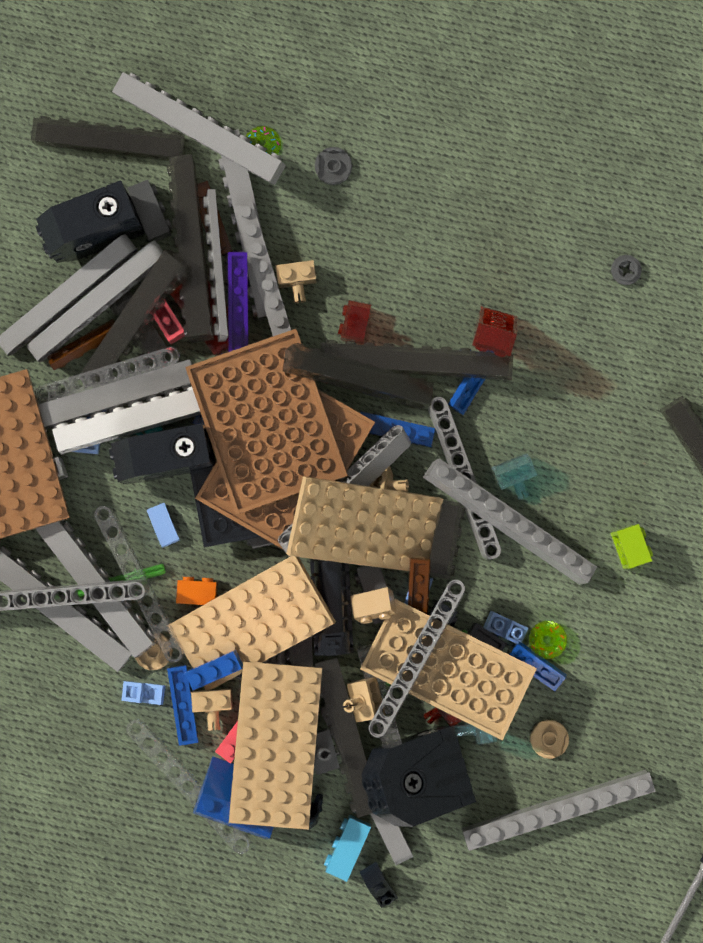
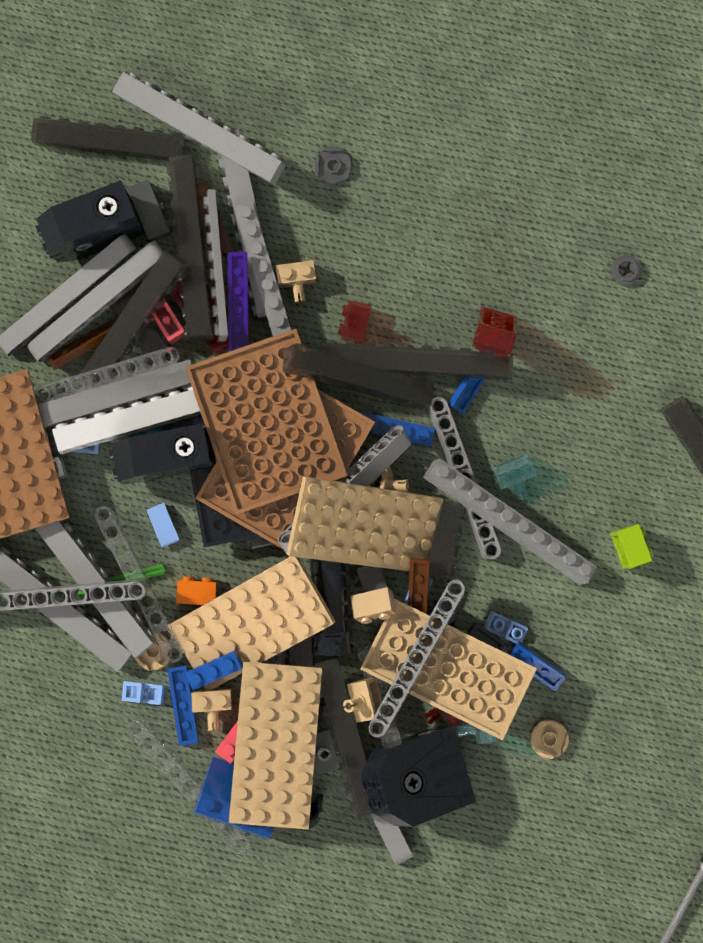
clear neon green dish [246,126,281,155] -> none
medium azure brick [324,815,371,882] -> none
black slope [360,862,398,908] -> none
light grey brick [461,770,656,851] -> none
clear neon green dish [529,621,567,659] -> none

